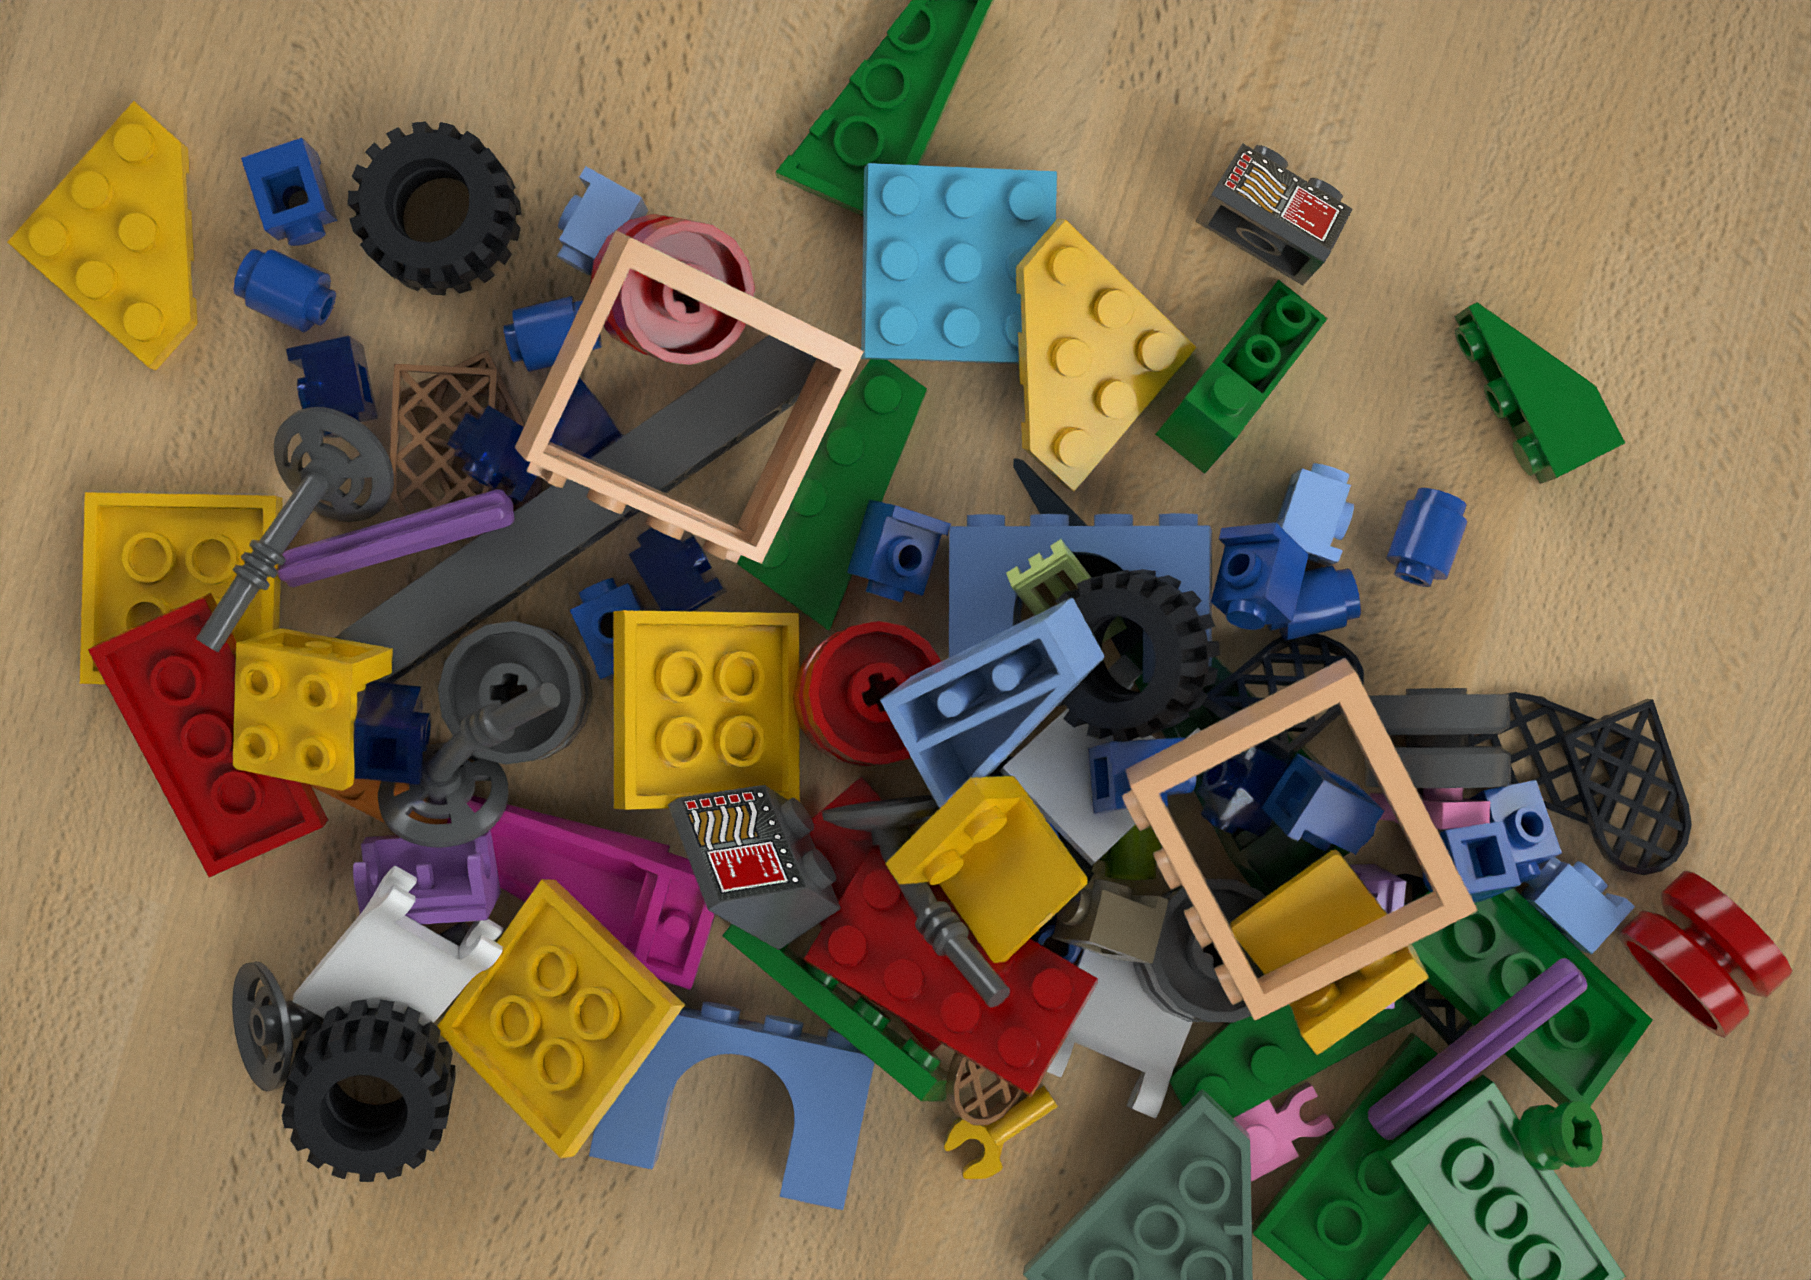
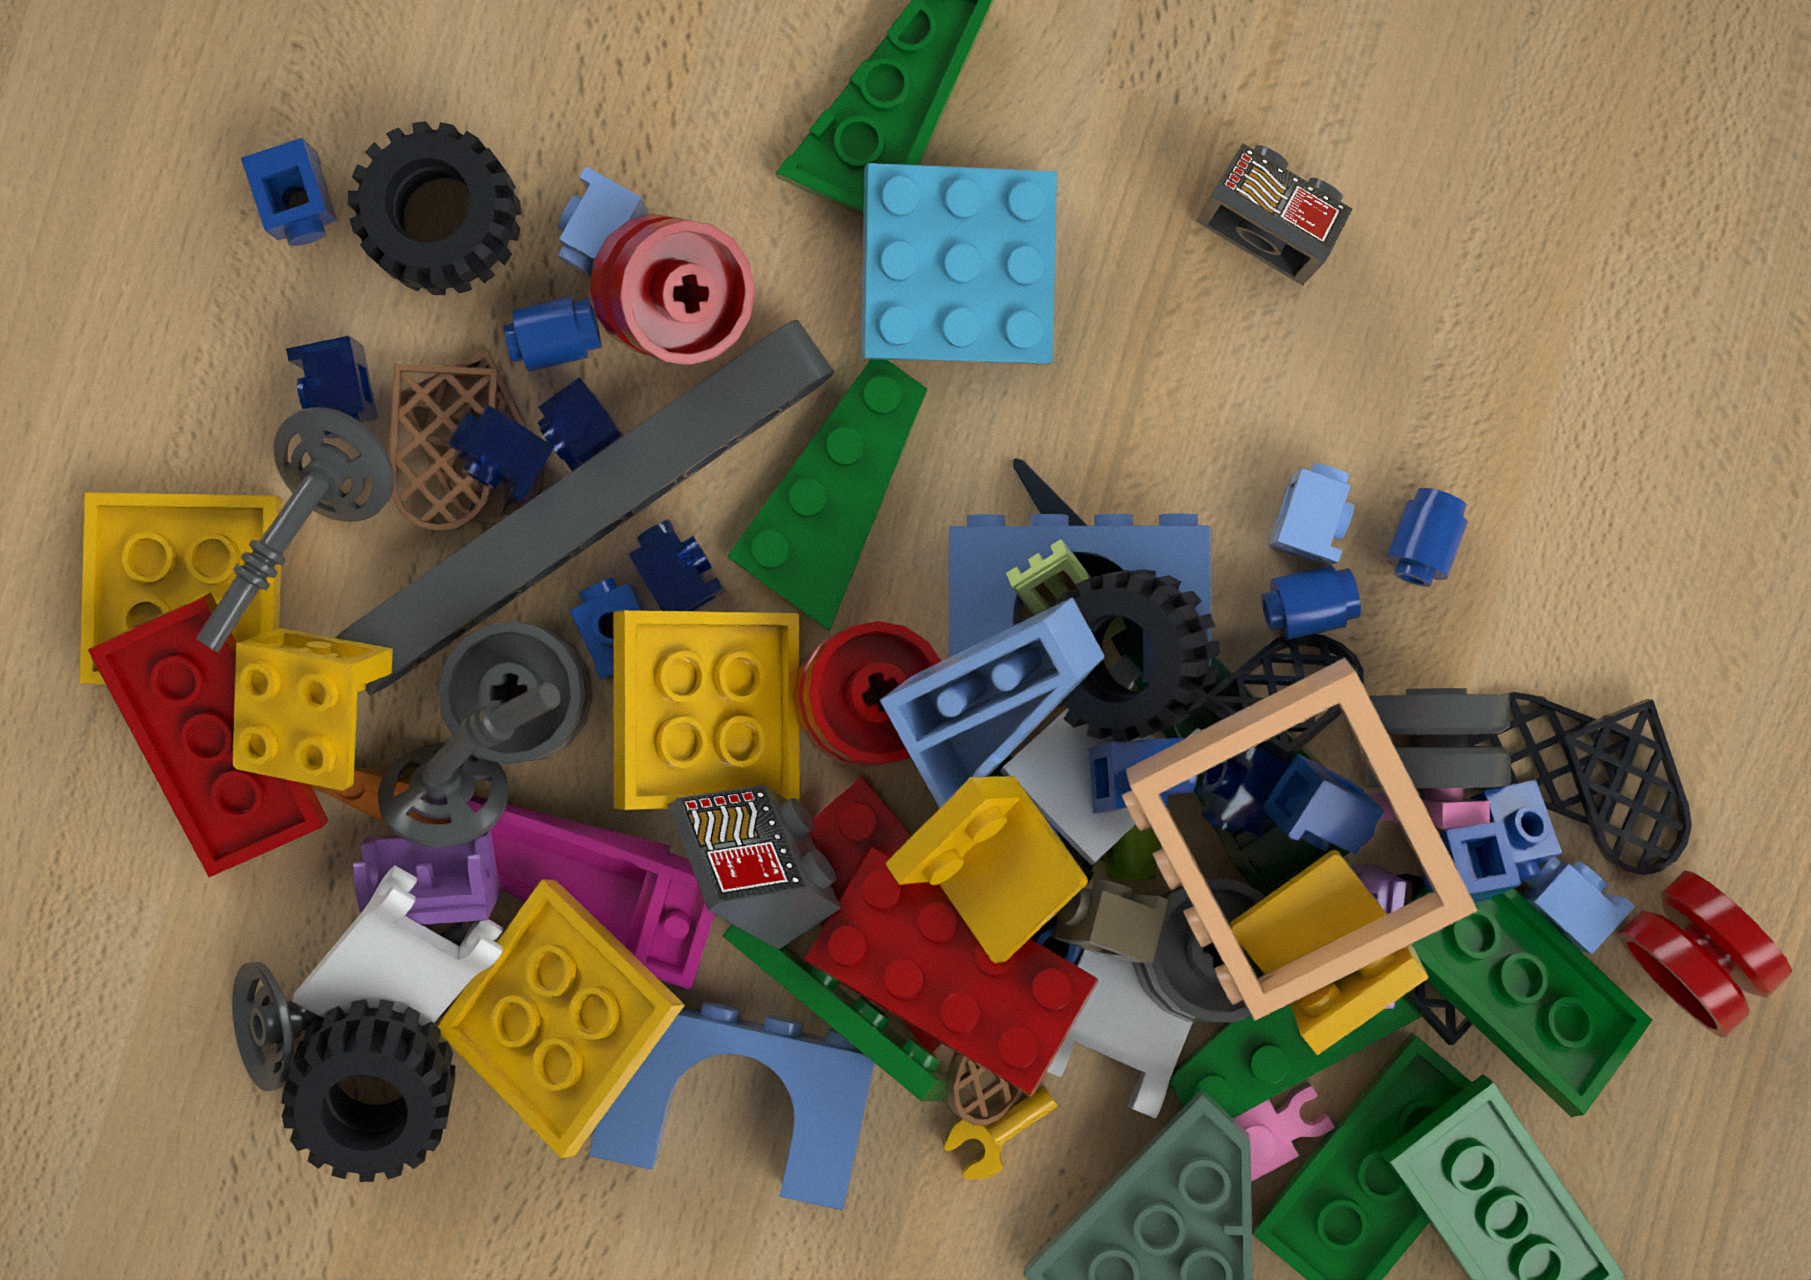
yellow plate [7,101,198,371] -> none
blue brick [233,249,336,332] -> none
medium lavender axle [277,489,515,587] -> none
clear blue brick [354,682,431,784] -> none
light nougat window [515,230,864,564] -> none
dark grey dish [822,795,1010,1007] -> none
blue brick [847,499,951,603] -> none
yellow plate [1016,218,1197,492] -> none
green slope [1155,280,1328,474] -> none
blue brick [1211,522,1309,630] -> none
medium lavender axle [1368,958,1588,1140] -> none
green slope [1454,302,1625,484] -> none
green wheel [1518,1101,1603,1171] -> none

